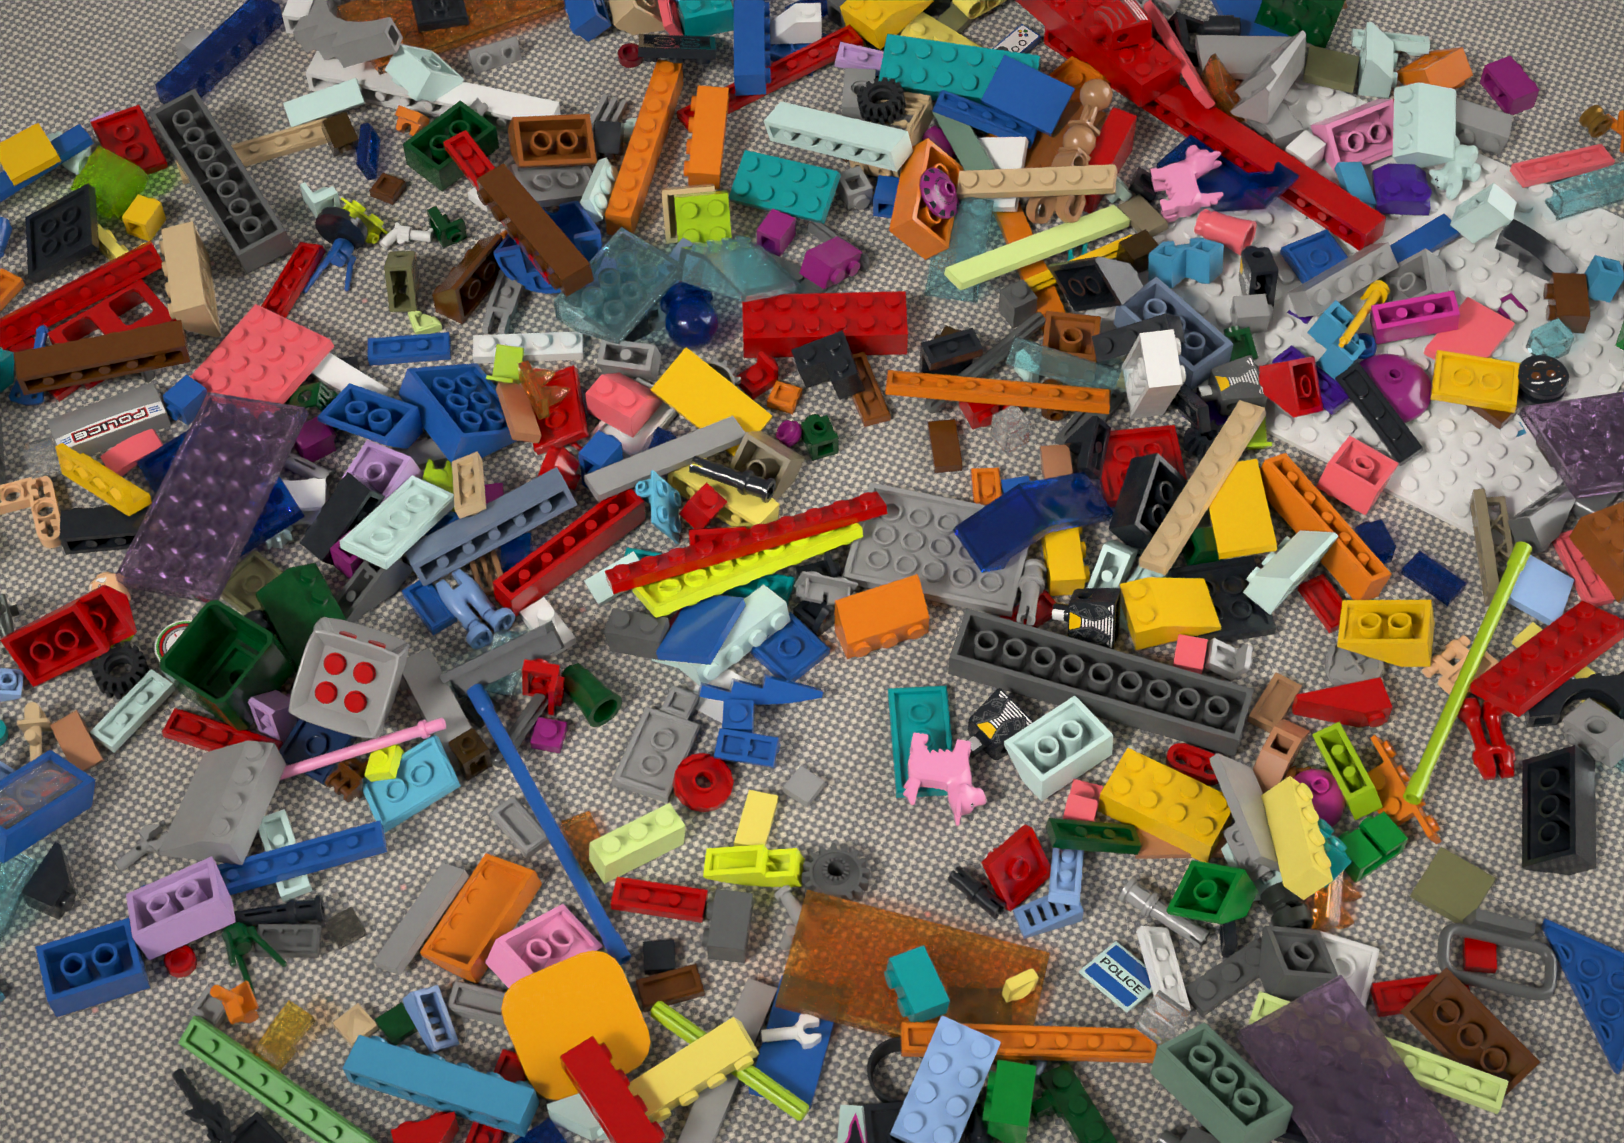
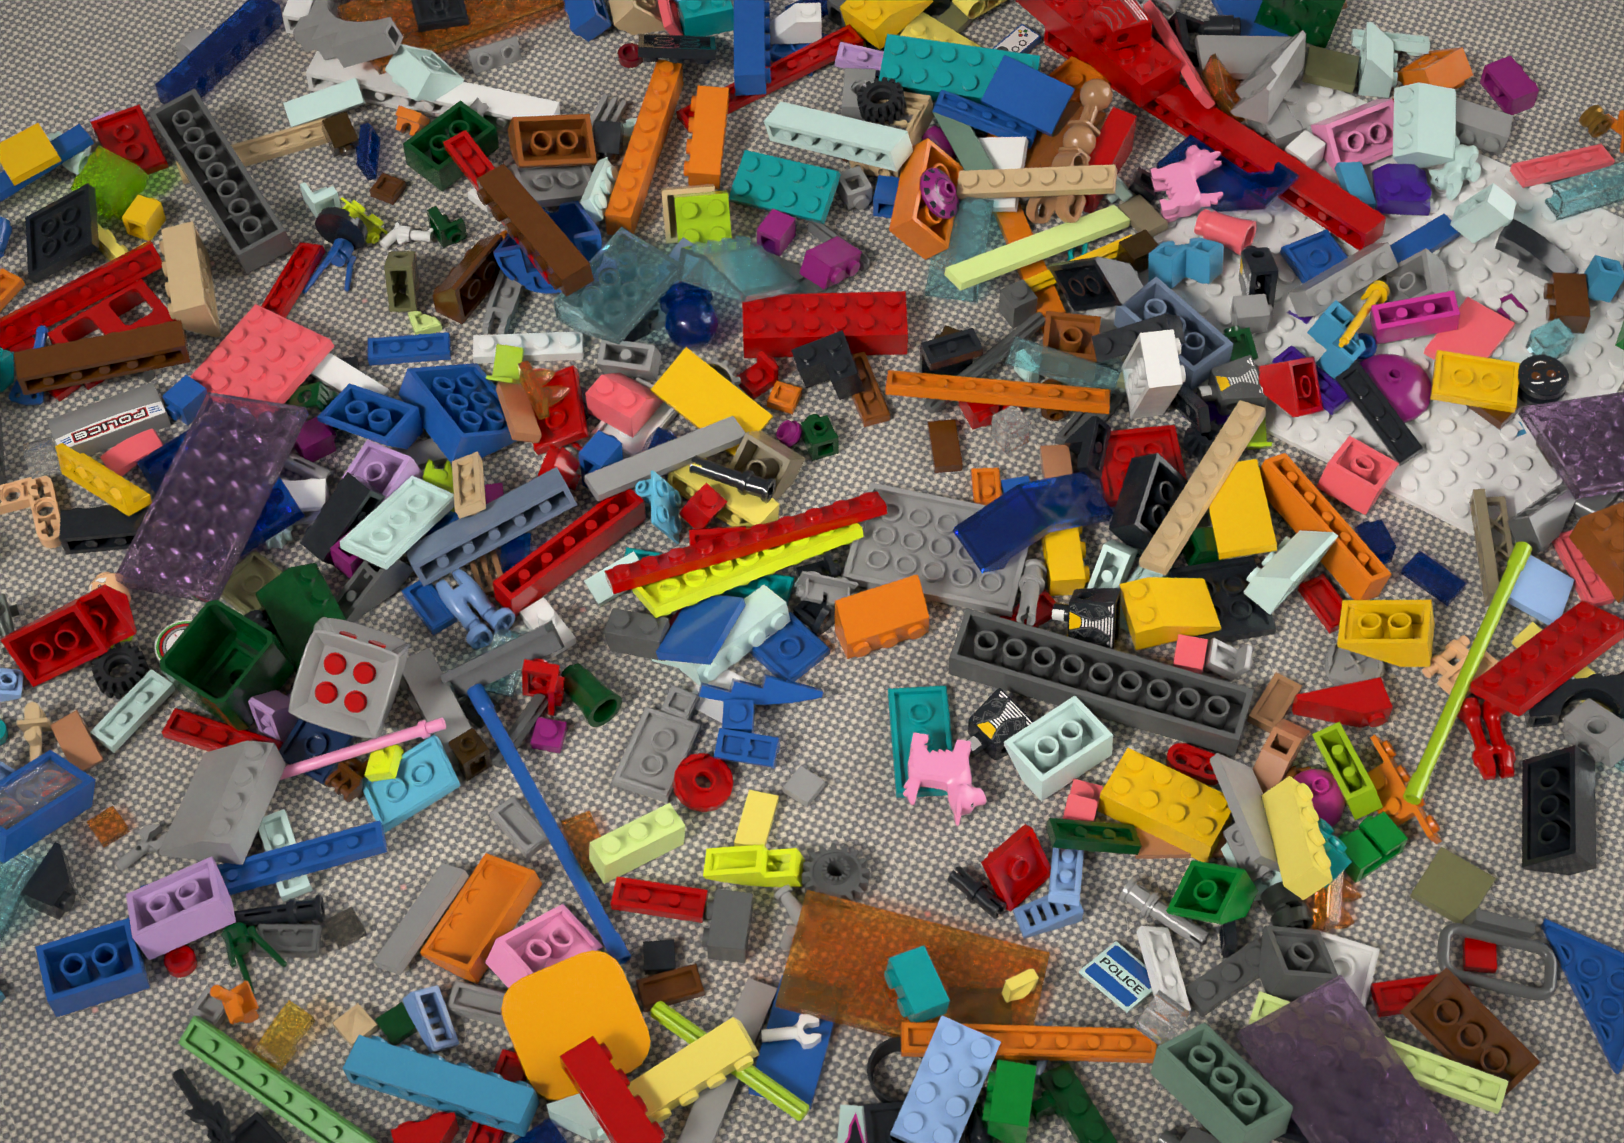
none -> clear orange tile [86,805,130,848]

